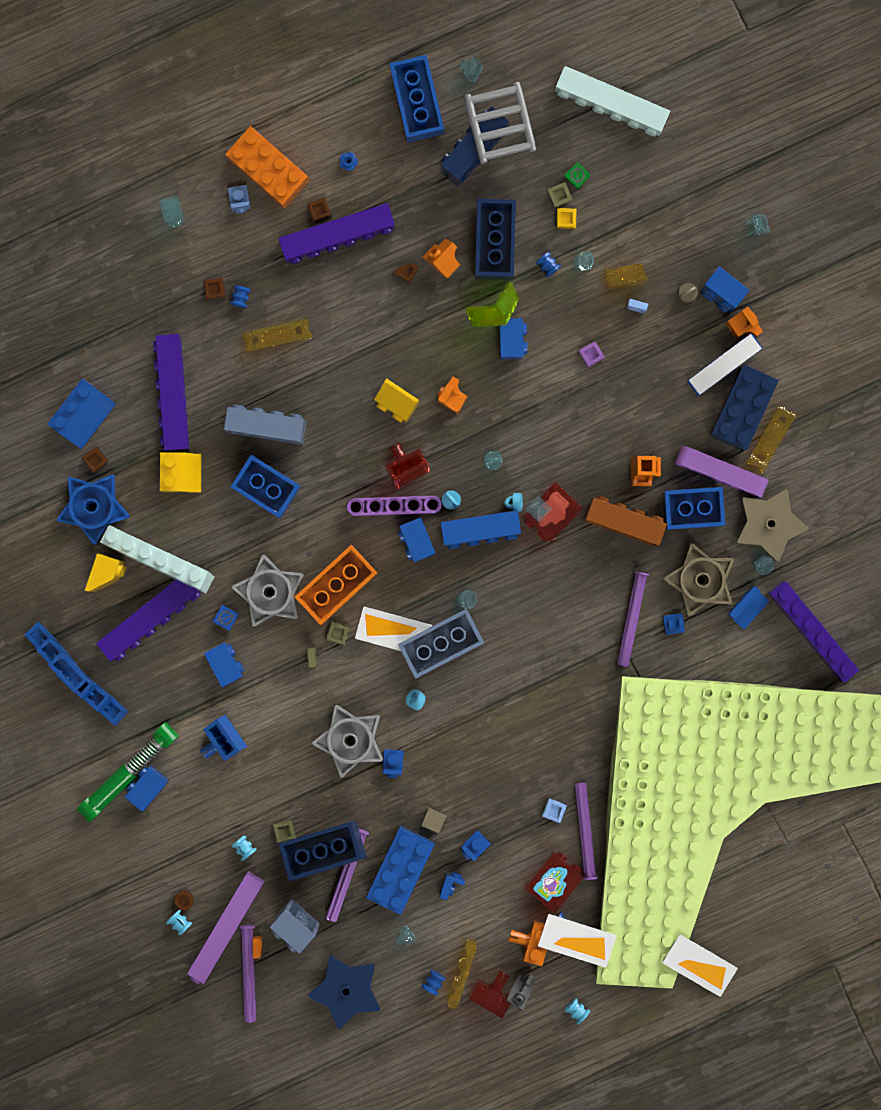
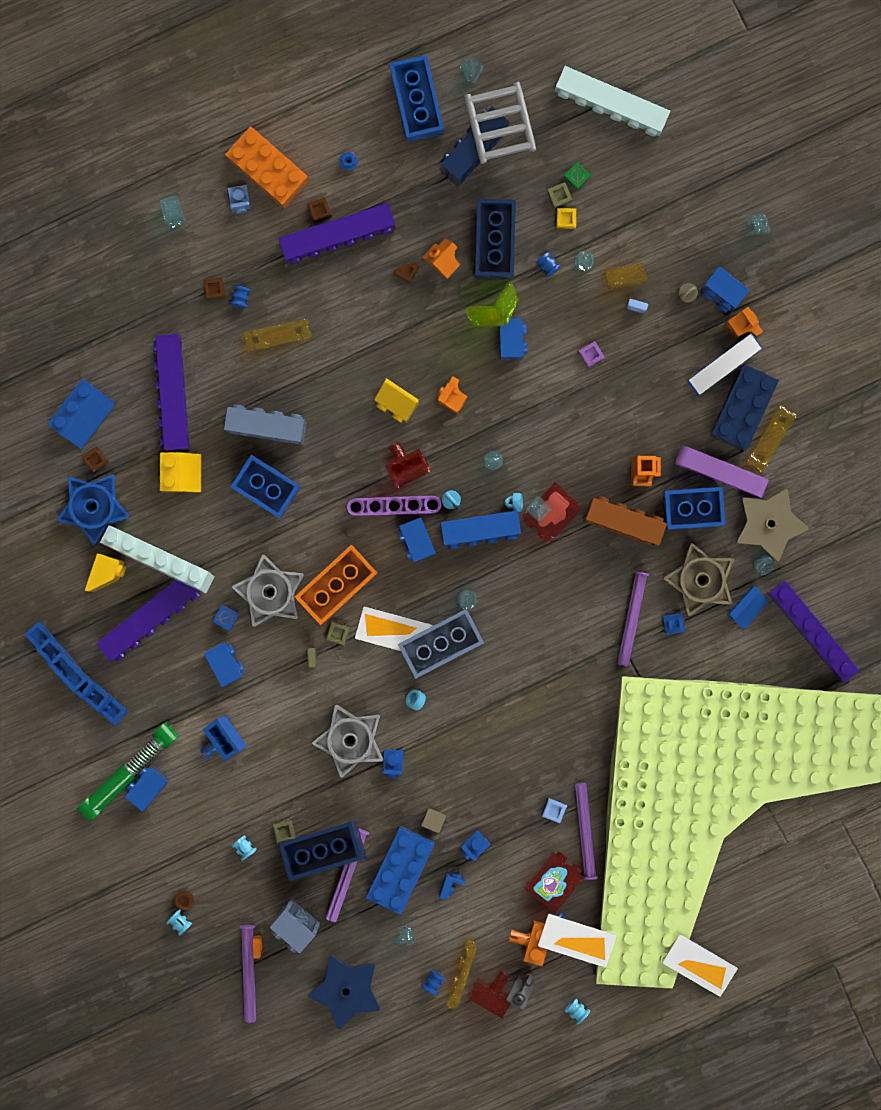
medium lavender brick [187,871,265,984] -> none

